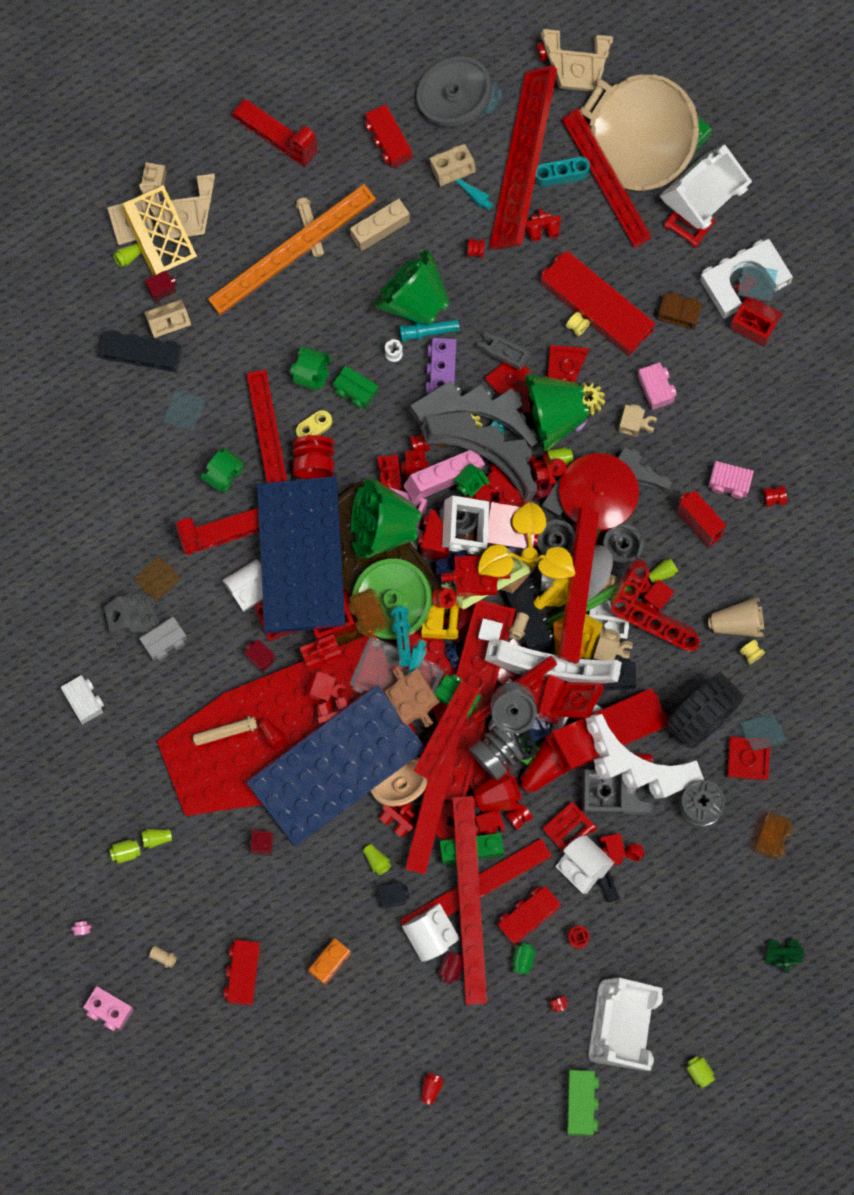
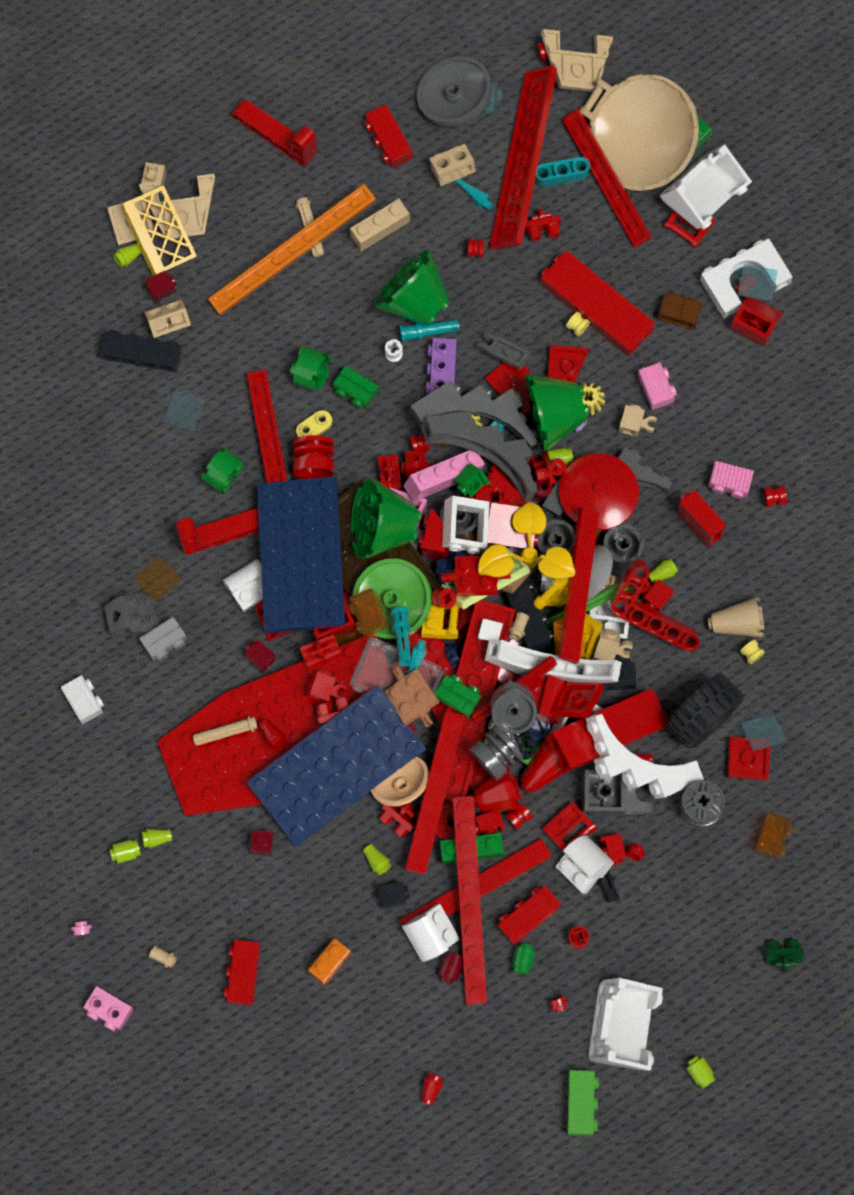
red plate [413,681,480,781] -> none

